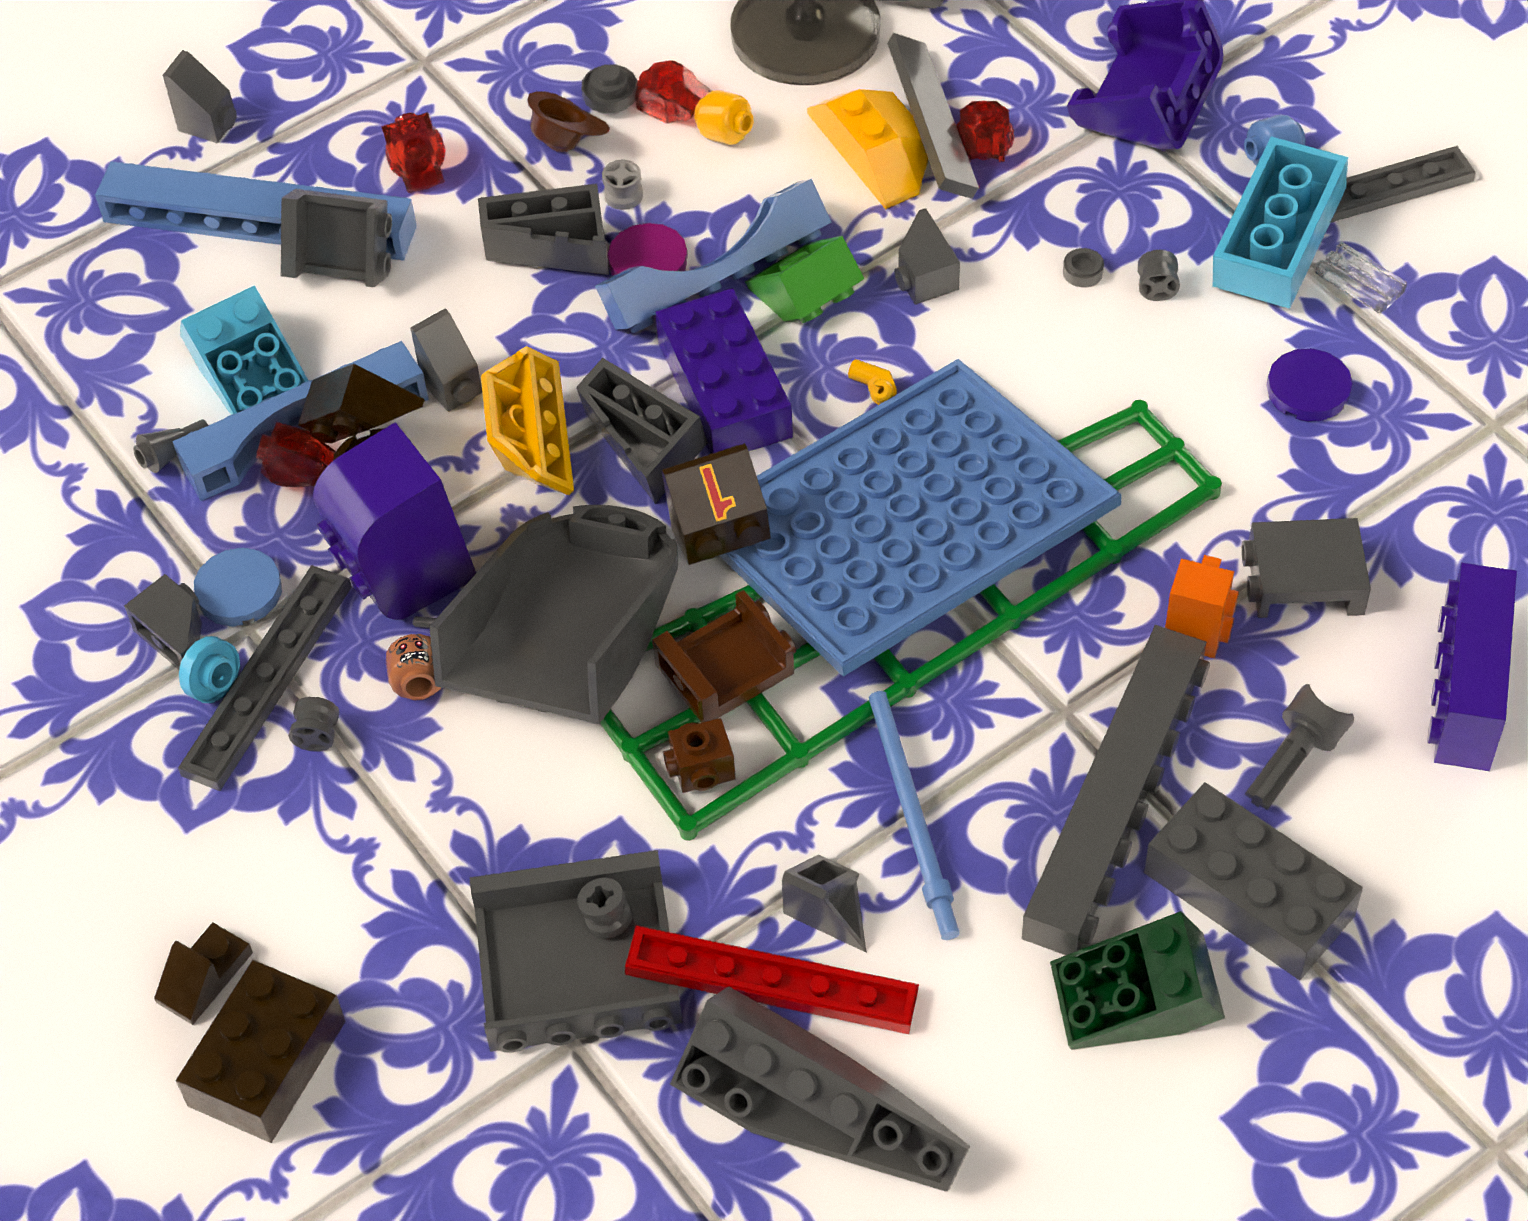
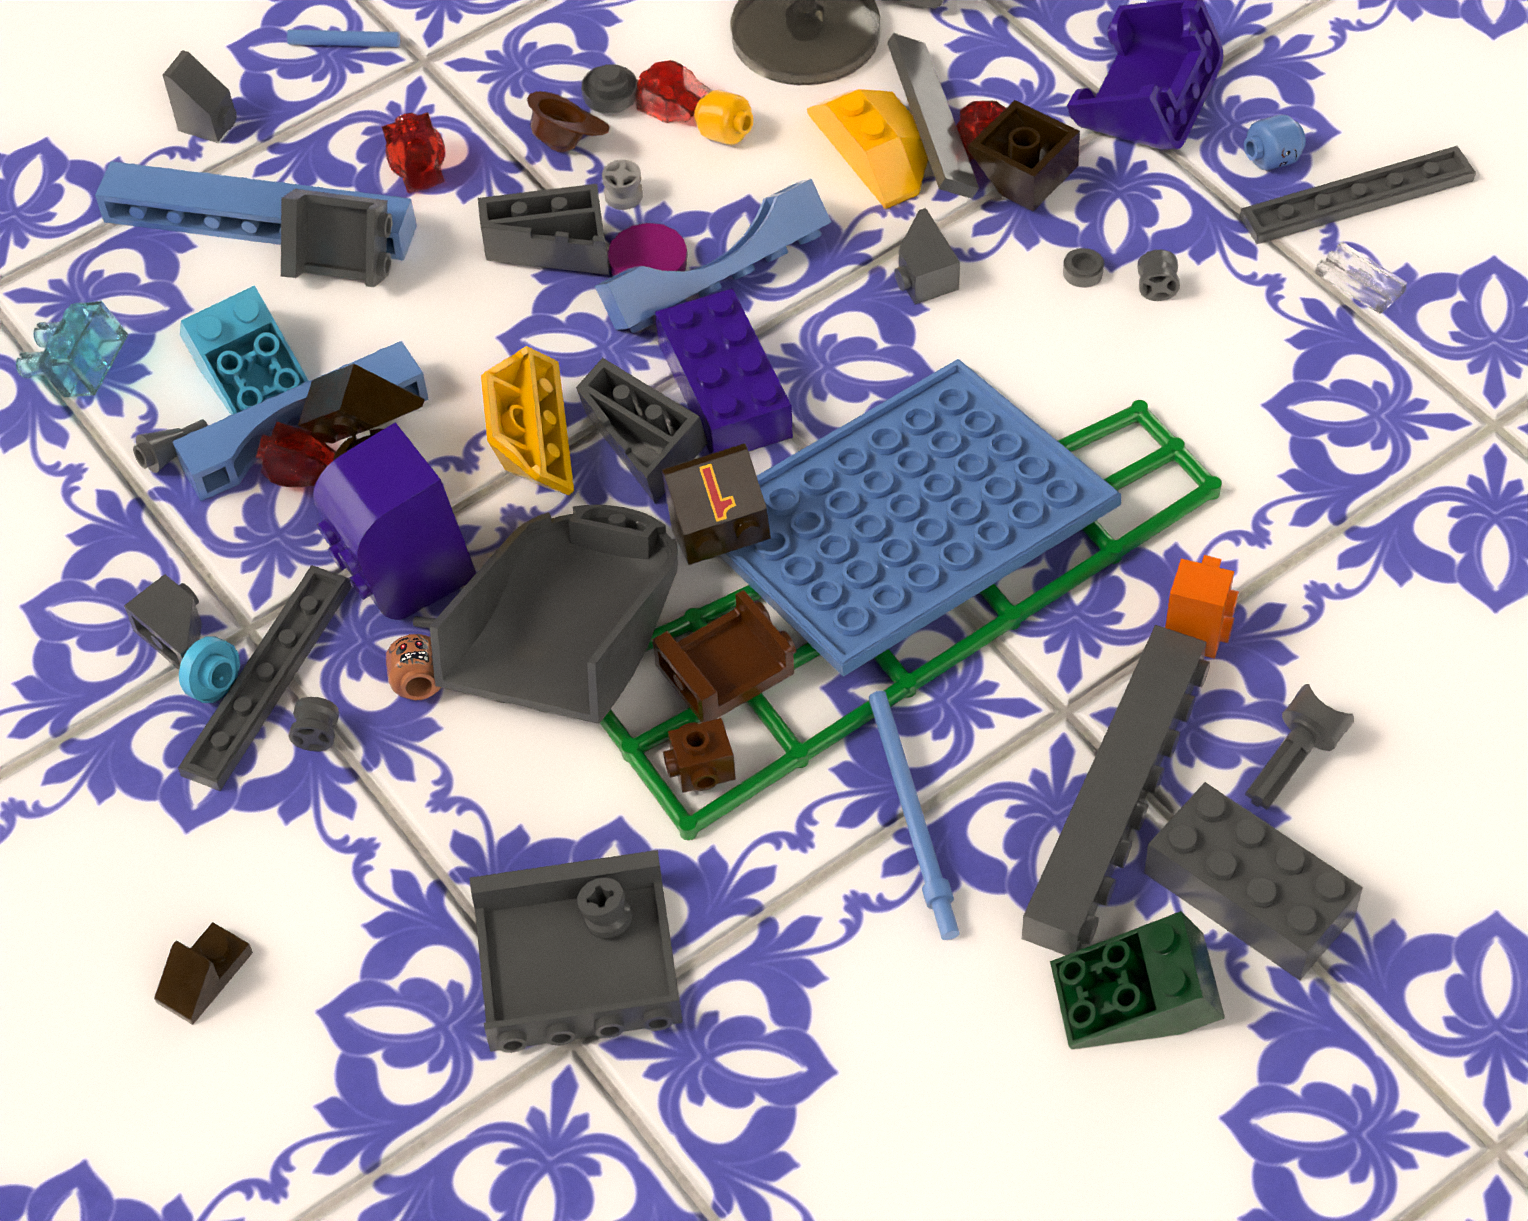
dark brown brick [175,960,346,1143] -> none
medium blue tile [194,547,282,627] -> none
dark grey slope [410,308,482,412] -> none
red tile [625,925,919,1034] -> none
dark grey wedge [670,986,970,1192] -> none
bright green slope [745,236,865,323] -> none
dark grey slope [781,854,867,953] -> none
yellow arm [848,359,897,405] -> none
medium azure brick [1212,137,1348,309] -> none
dark grey panel [1241,518,1371,618] -> none
dark purple tile [1266,348,1353,421] -> none
dark purple brick [1427,562,1517,771] -> none
none -> clear light blue brick [16,301,128,397]
none -> medium blue bar [287,29,401,47]
none -> dark brown slope [969,100,1080,211]

